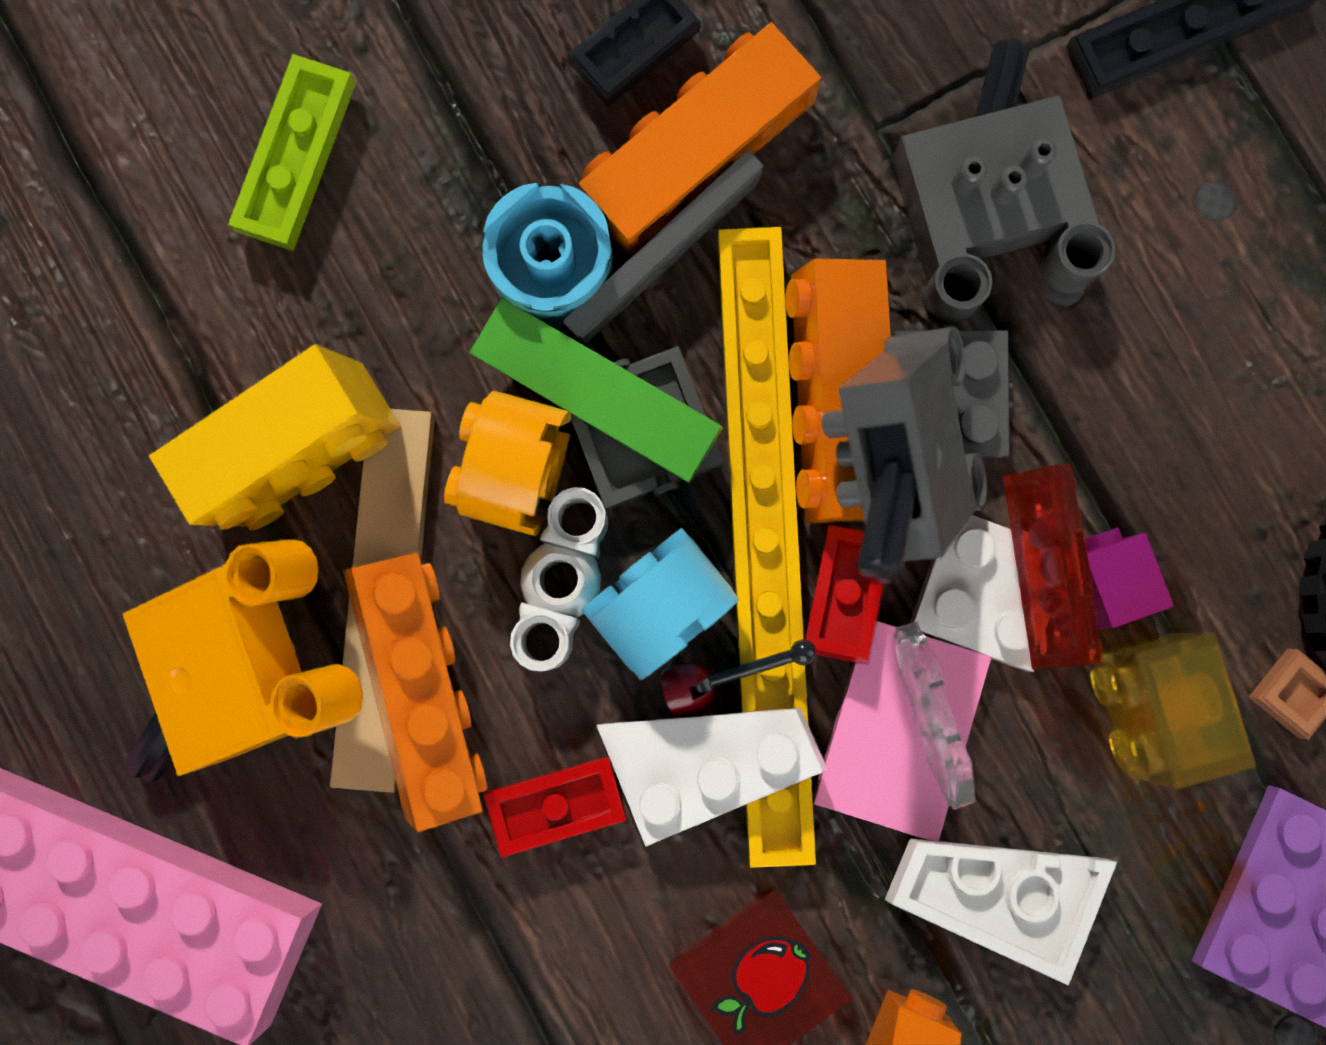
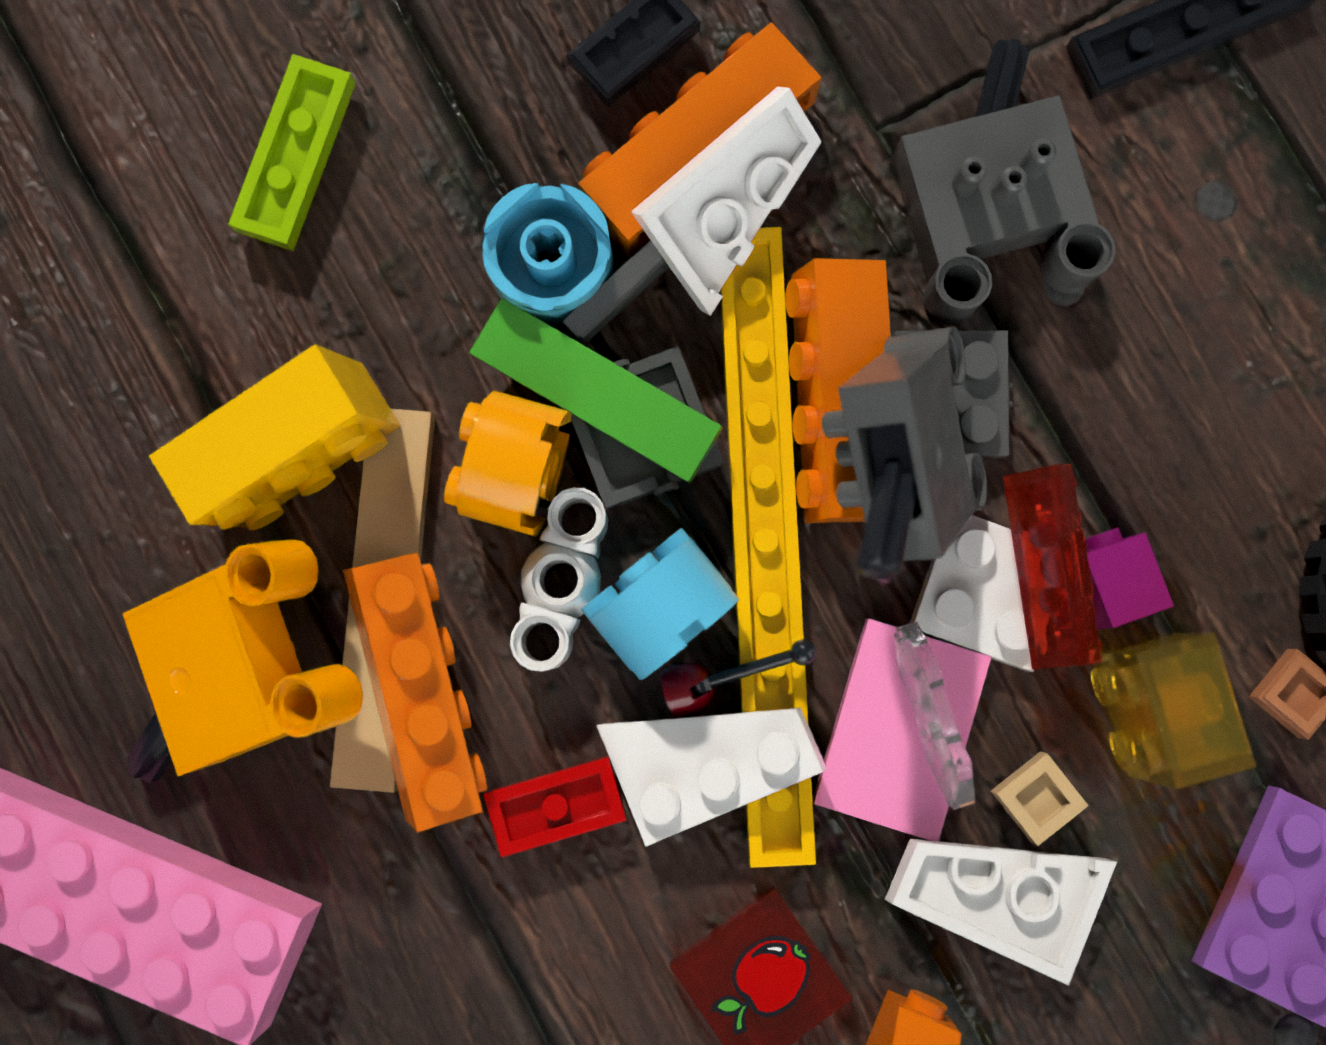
red plate [805,525,885,665] -> none
none -> white wing [631,86,821,316]
none -> tan plate [991,751,1089,846]

